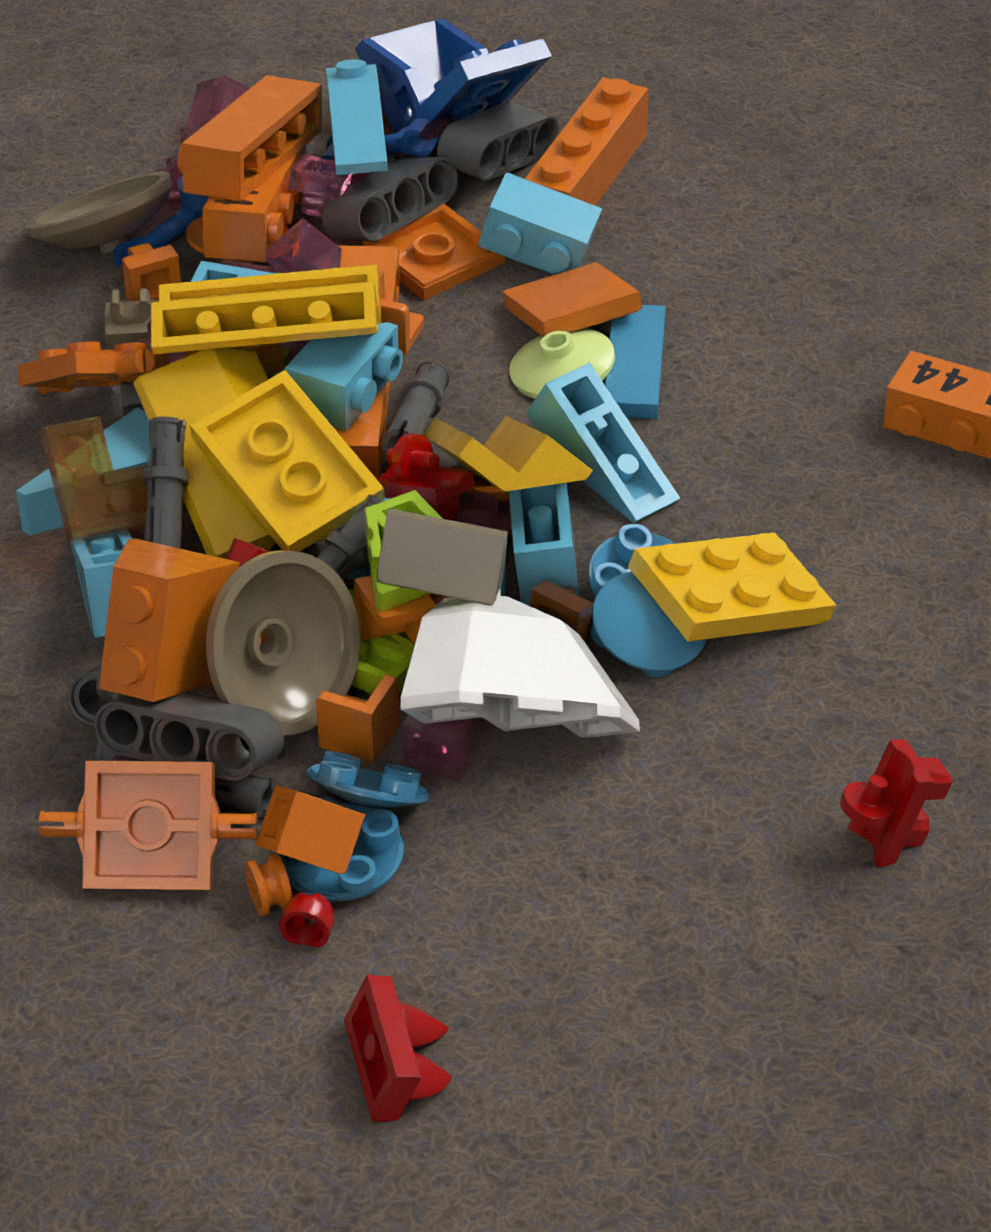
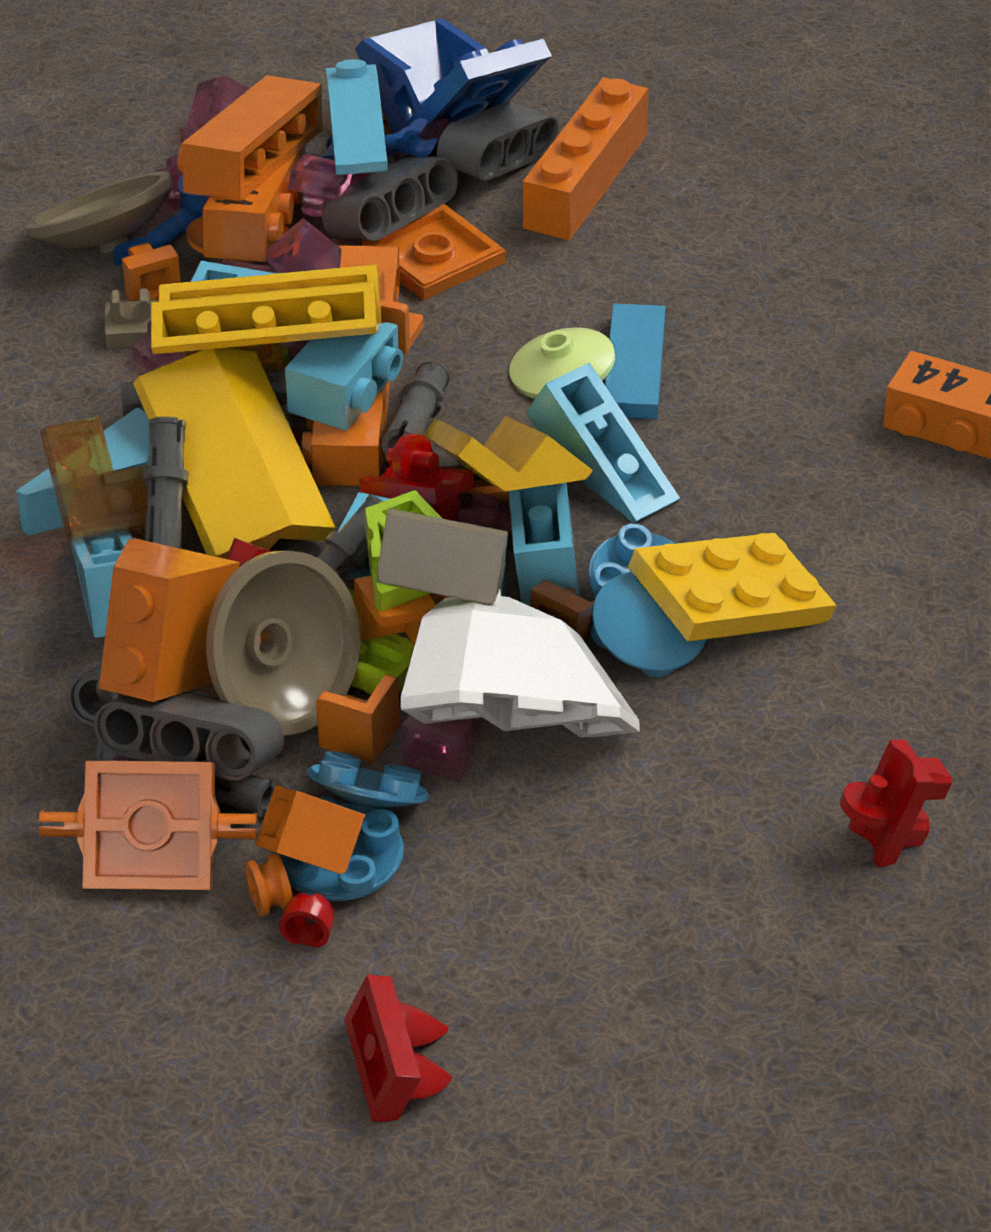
orange plate [17,342,170,394] -> none
yellow plate [190,370,384,552] -> none
medium azure brick [477,172,602,275] -> none
orange tile [502,262,642,337] -> none

